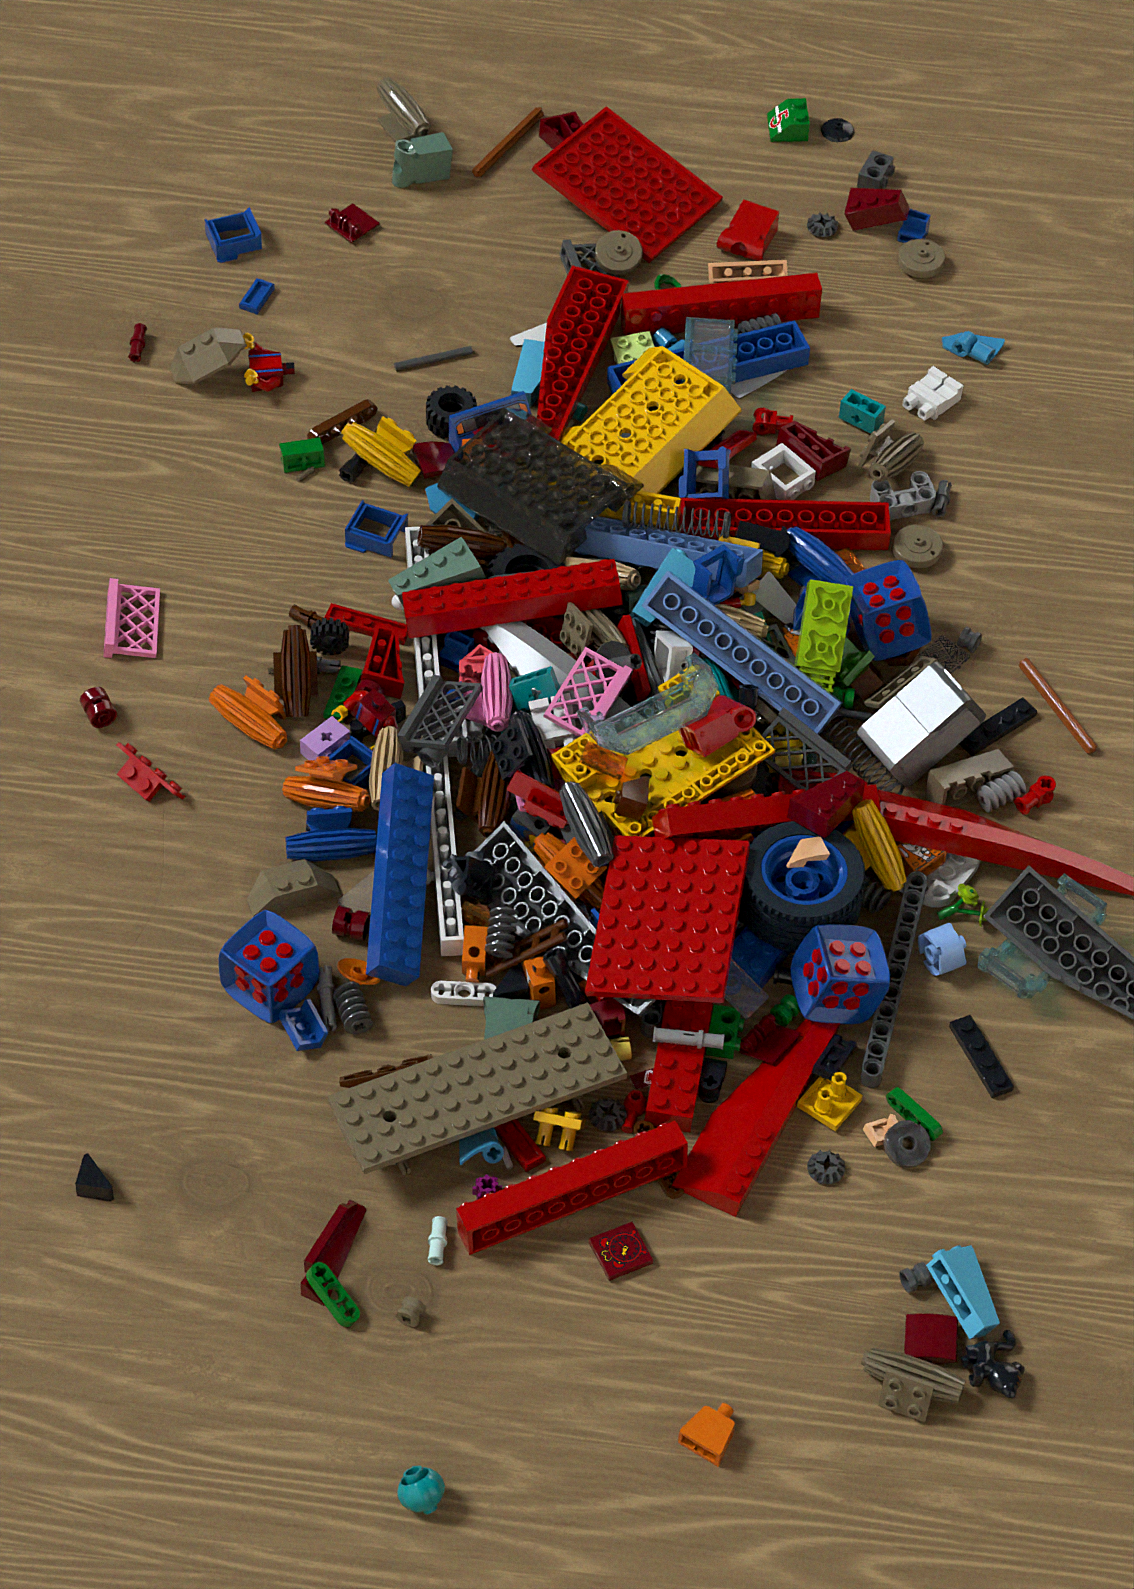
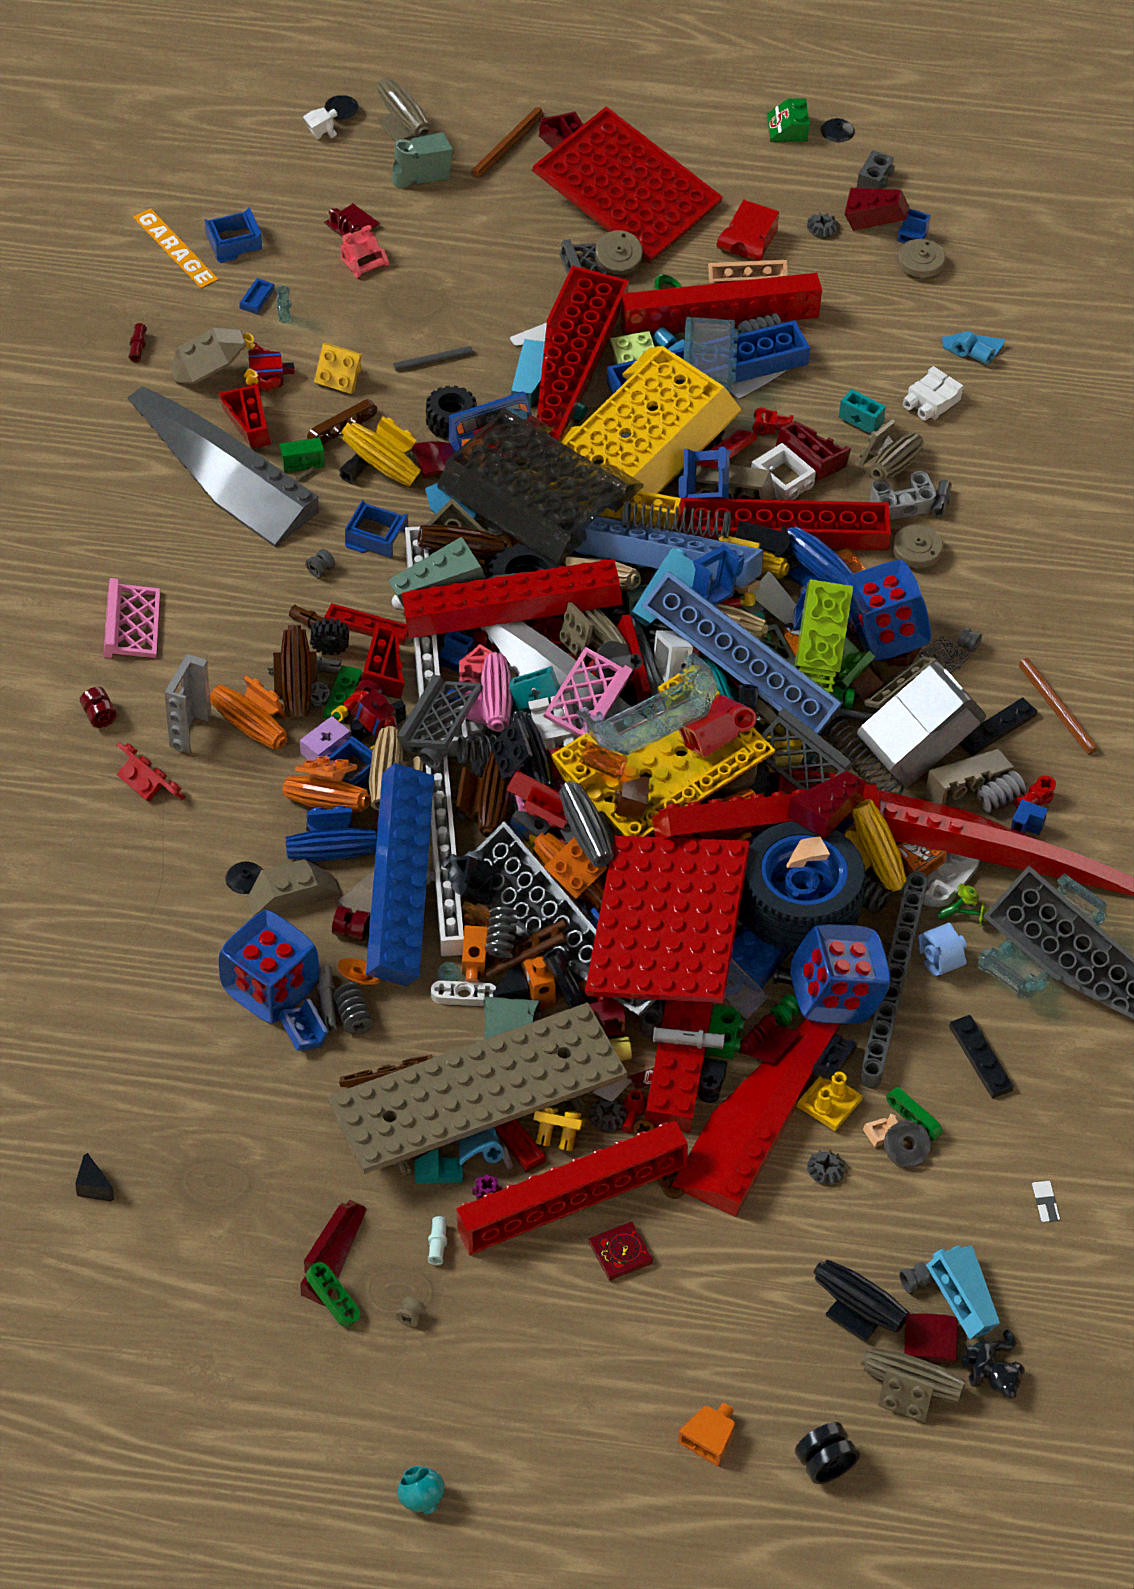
none -> dark grey wedge [128,386,319,547]
none -> light orange sticker [133,208,218,288]
none -> light grey window [165,654,211,753]
none -> red wedge [218,384,271,449]
none -> black piece [225,861,263,894]
none -> clear light blue pin [276,285,292,323]
none -> white piece [303,108,338,140]
none -> dark grey wheel [305,549,335,578]
none -> dark grey wheel [310,682,330,707]
none -> yellow plate [314,342,363,394]
none -> black piece [324,95,359,119]
none -> coral piece [340,225,389,278]
none -> teal slope [414,1149,463,1184]
none -> clear light blue plate [437,962,460,981]
none -> white sticker [593,1078,632,1101]
none -> black wheel [795,1422,860,1484]
none -> black plate [813,1260,910,1342]
none -> blue piece [1011,800,1048,835]
none -> white sticker [1032,1181,1060,1222]

